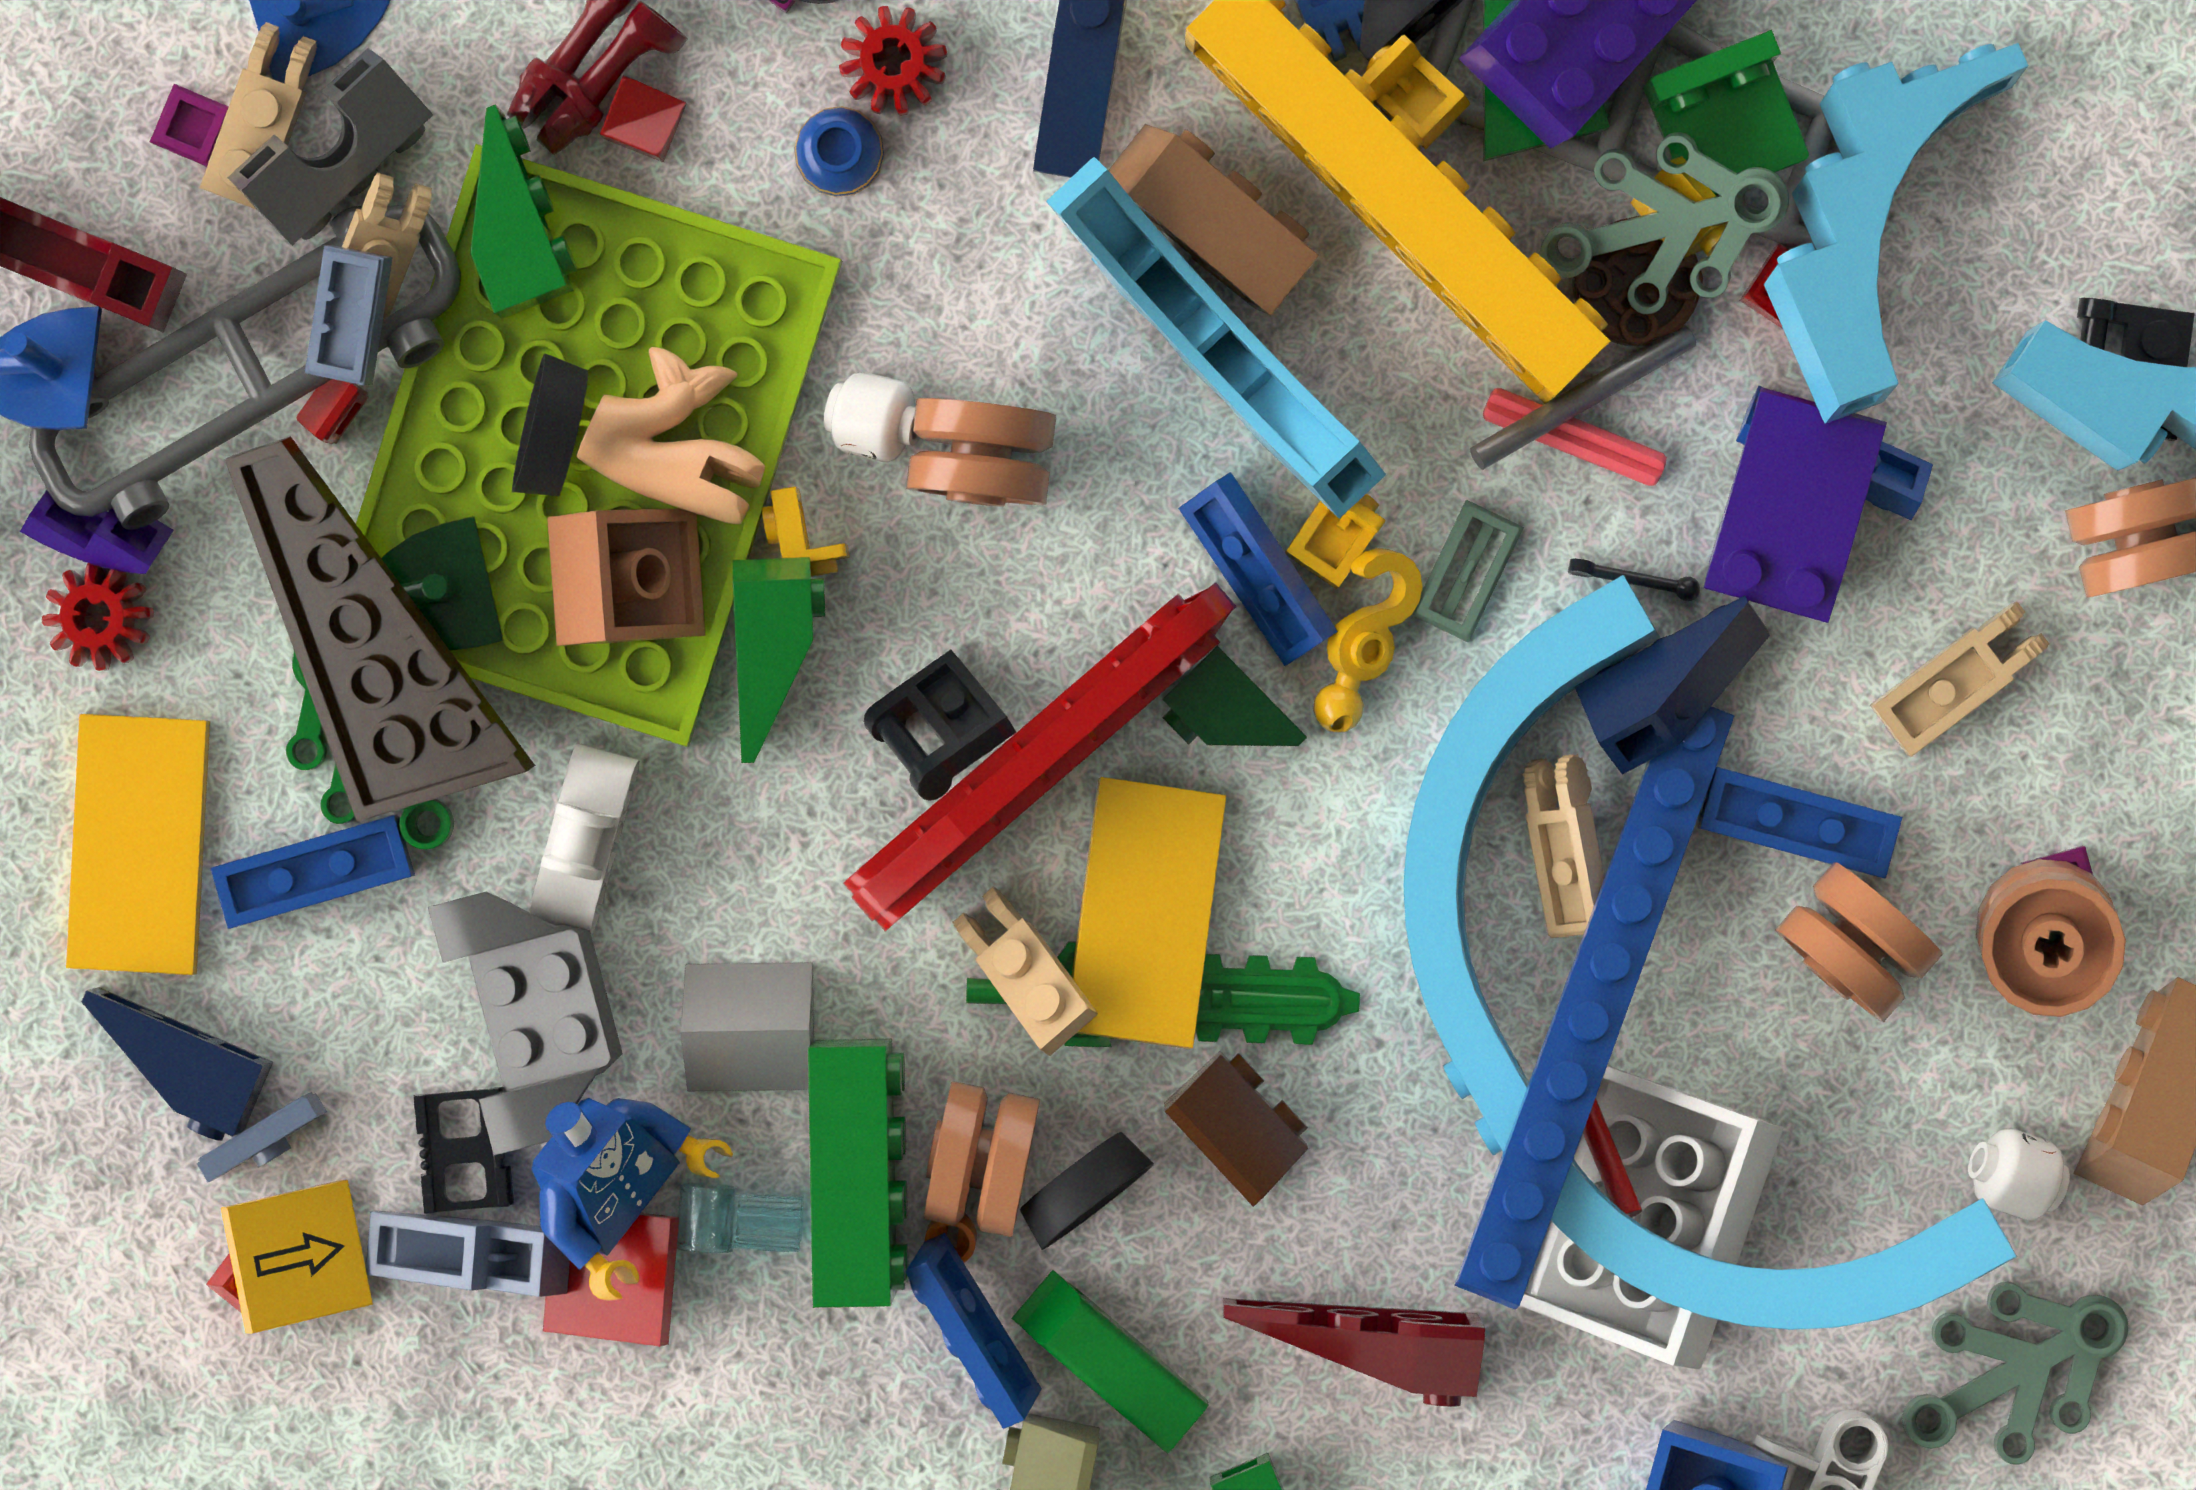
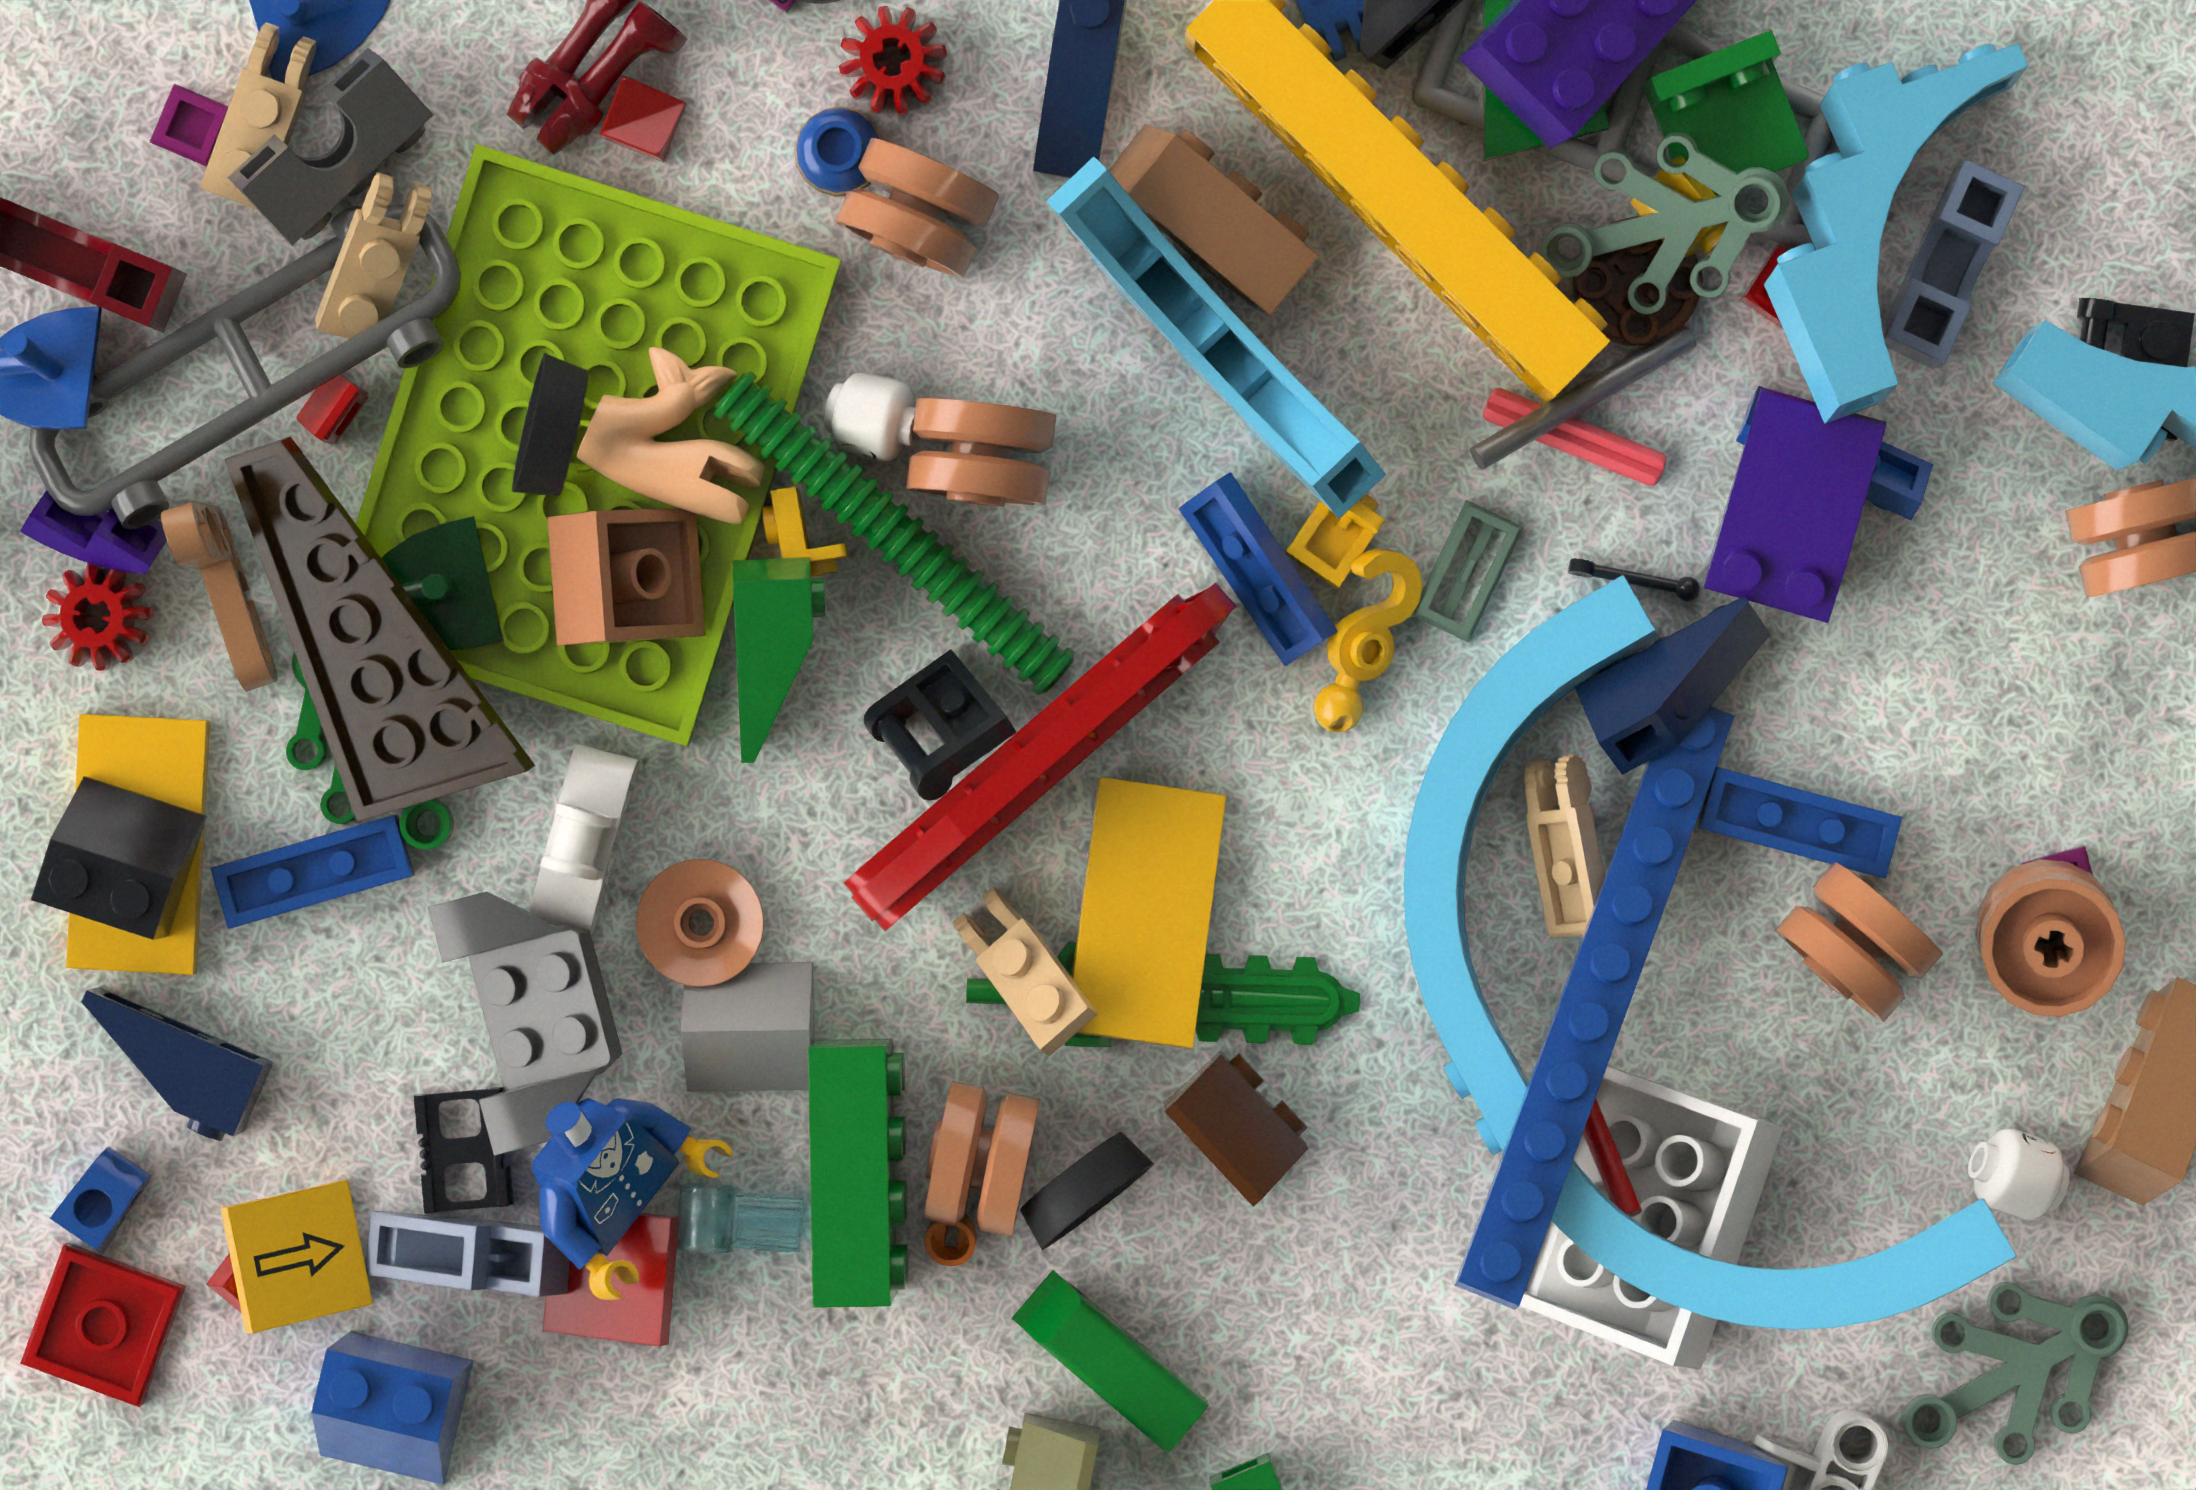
sand blue plate [196,1092,327,1182] -> none
sand blue plate [305,245,393,386] -> none
green slope [470,104,578,319] -> none
blue plate [905,1233,1042,1429] -> none
dark green slope [1162,645,1307,746] -> none
dark red wedge [1223,1298,1485,1407] -> none
yellow bracket [1362,35,1471,150] -> none
tan hinge [1870,601,2049,757] -> none
none -> red tile [20,1242,186,1407]
none -> black slope [31,776,207,940]
none -> blue leg [50,1147,152,1254]
none -> medium nougat beam [161,501,278,692]
none -> blue slope [311,1331,474,1485]
none -> nougat dish [636,859,764,987]
none -> green piece [714,371,1075,695]
none -> nougat wheel [835,138,1000,279]
none -> sand blue arch [1882,160,2025,369]

